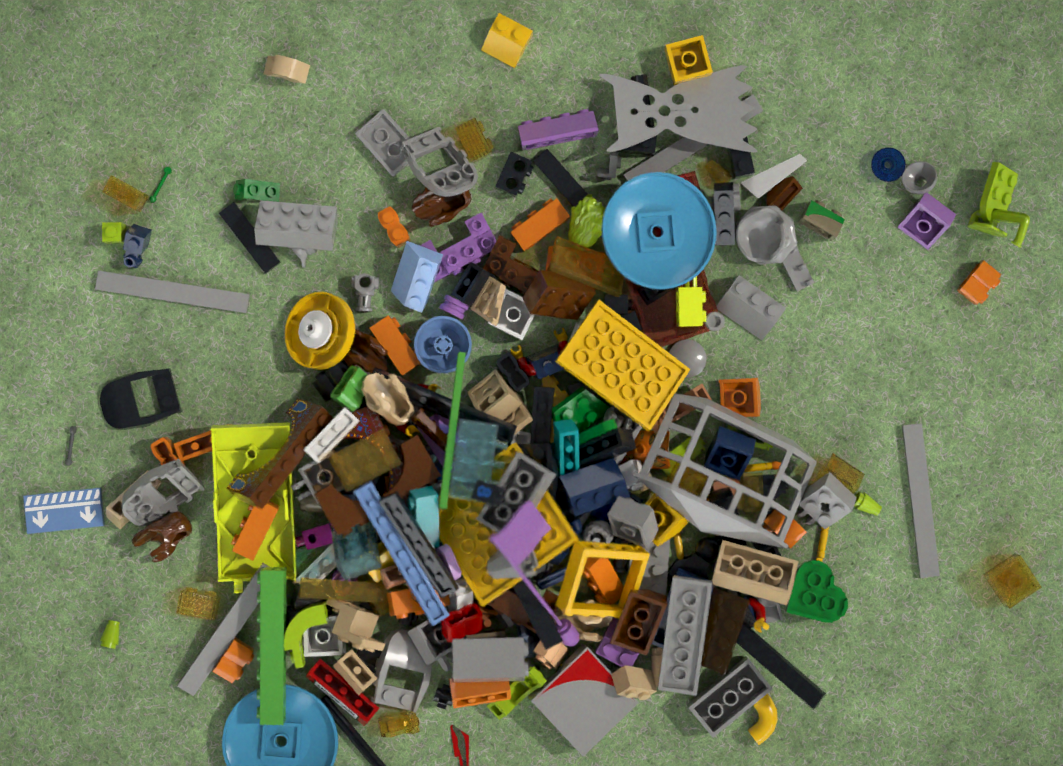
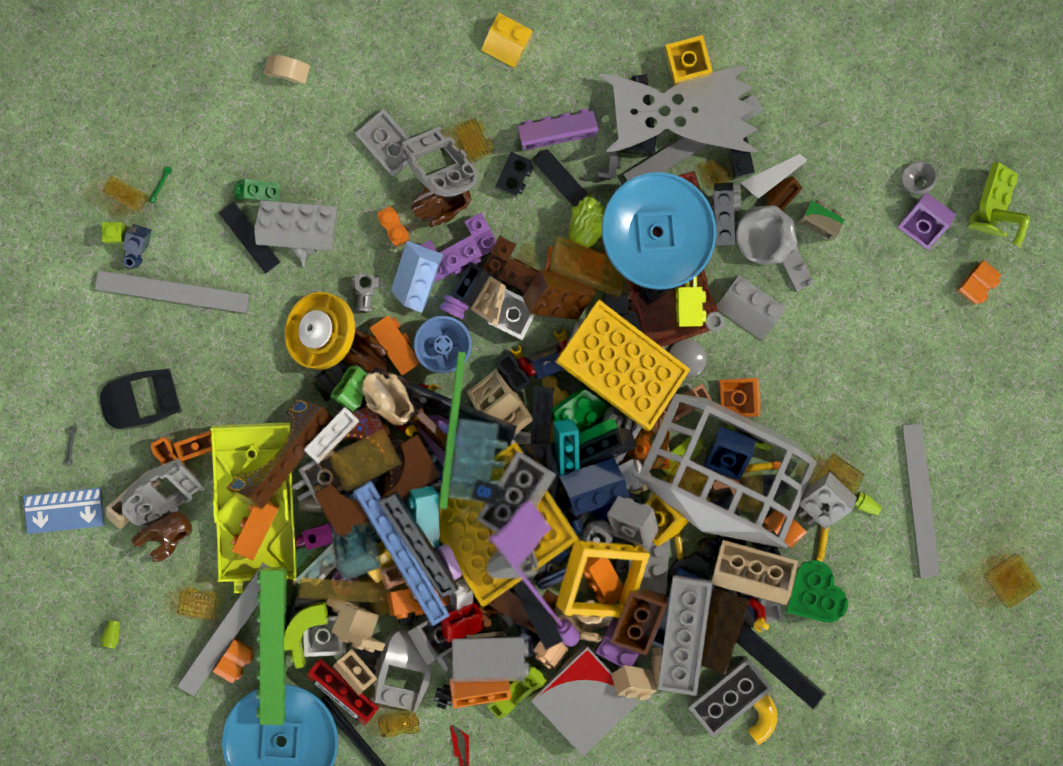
orange brick [510,198,570,252] -> none
clear blue piece [871,147,906,182] -> none

